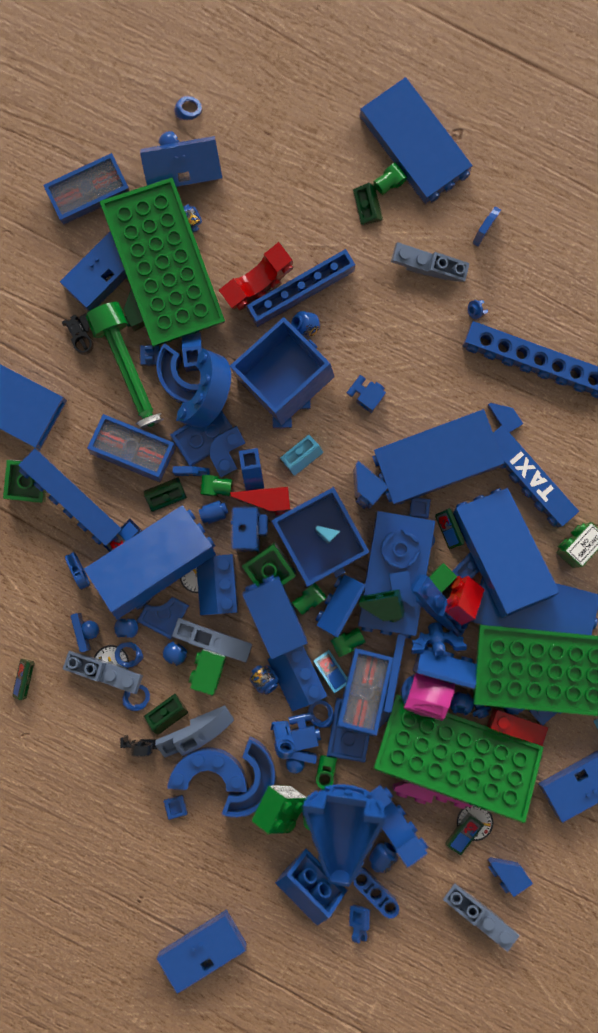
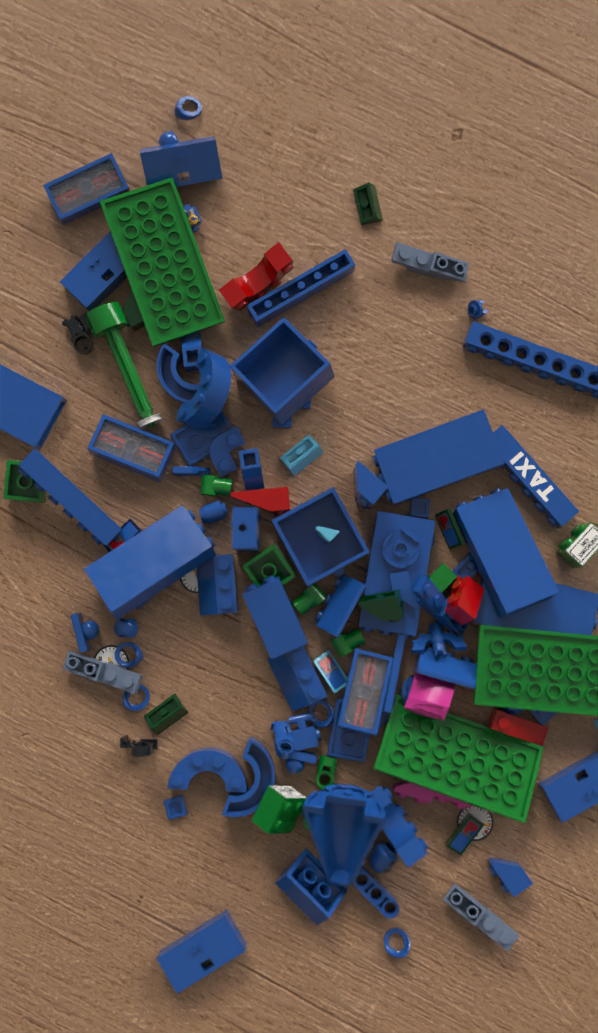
dark green slope [12,658,35,700] -> none
blue piece [65,552,90,590] -> none
blue tile [137,596,190,640] -> none
blue tile [140,345,160,366] -> none
dark green slope [144,477,187,512] -> none
sand blue slope [156,705,234,758] -> none
blue piece [163,642,187,666] -> none
sand blue slope [172,618,253,662] -> none
green brick [188,649,227,695] -> none
head [250,665,279,695] -> none
blue tile [259,515,268,537] -> none
blue head [291,311,320,337] -> none
blue brick [346,375,386,413] -> none
blue plate [349,904,370,944] -> none
blue brick [359,77,473,204] -> none
green piece [373,163,408,195] -> none
blue piece [450,692,474,715] -> none
blue plate [472,704,491,719] -> none
blue tile [473,207,501,247] -> none
blue tile [487,403,523,433] -> none
none -> blue piece [384,928,411,958]

